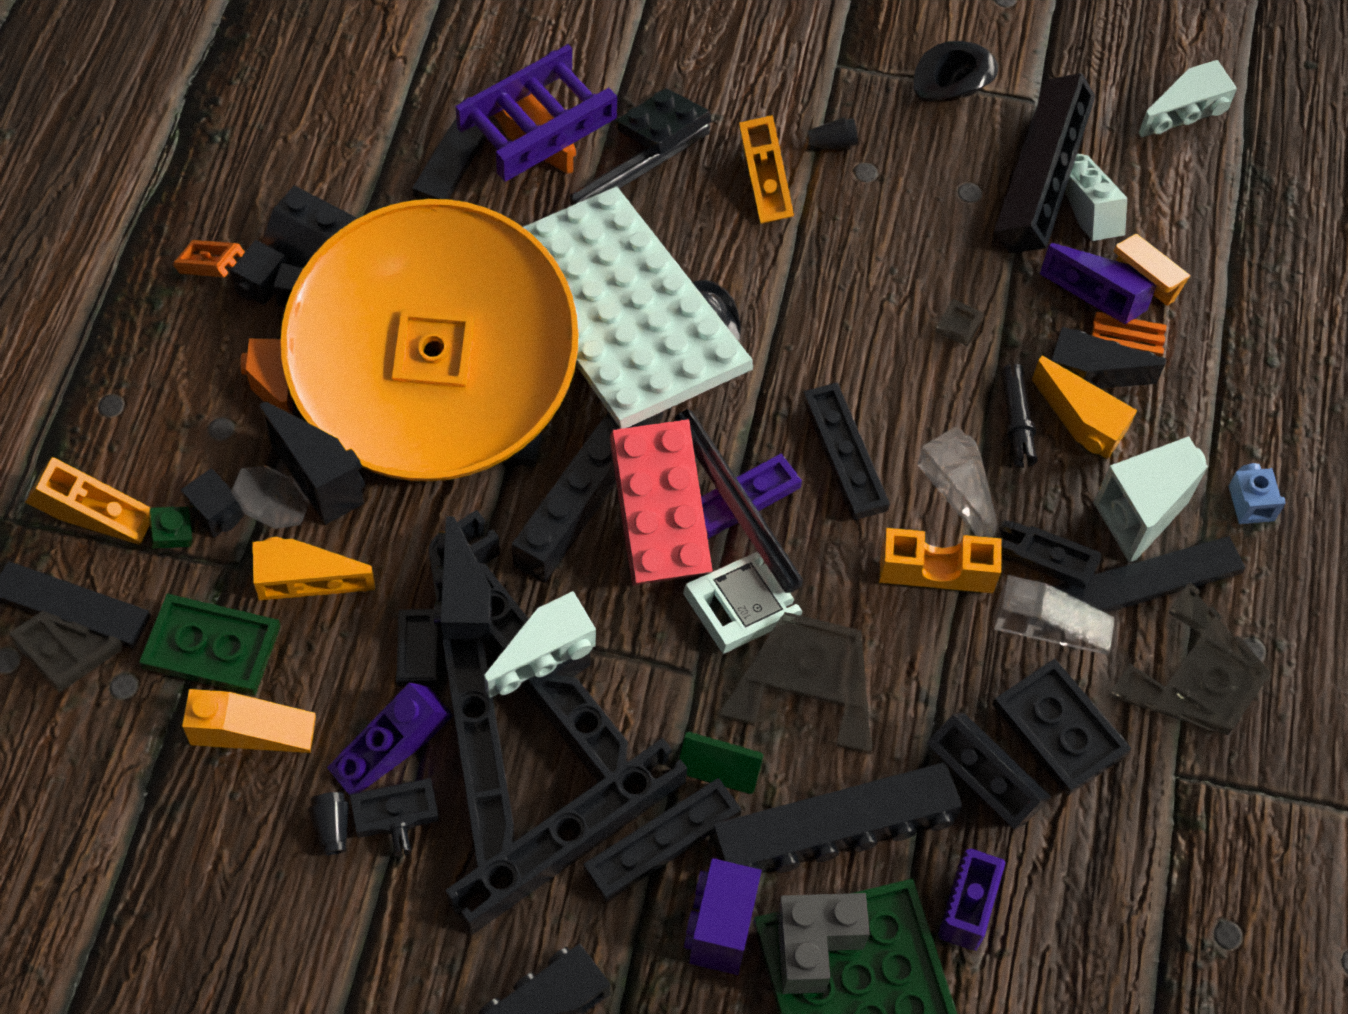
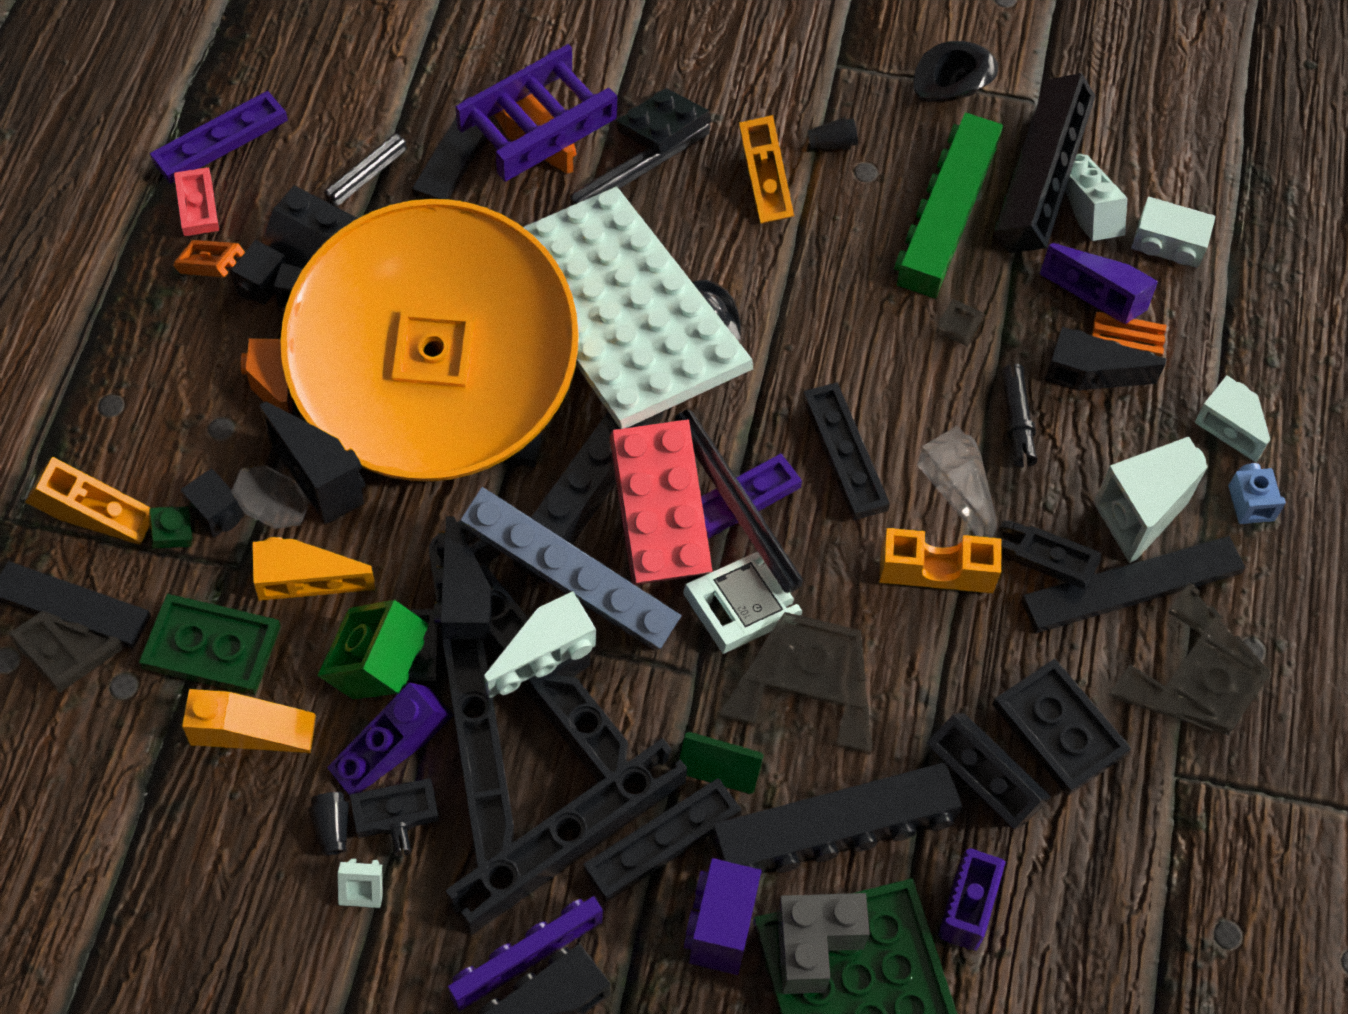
clear slope [994,575,1115,655] -> none
light orange slope [1032,356,1137,459] -> none
panel [1113,234,1190,306] -> none
light aqua slope [1139,60,1237,137] -> none
none -> dark purple plate [150,91,288,184]
none -> coral plate [174,167,219,236]
none -> green brick [317,600,429,700]
none -> axle [324,134,407,206]
none -> light aqua tile [338,859,383,908]
none -> dark purple plate [448,896,603,1012]
none -> sand blue brick [458,487,682,650]
none -> green brick [894,112,1003,299]
none -> light aqua brick [1131,197,1216,268]
none -> light aqua slope [1194,375,1270,462]

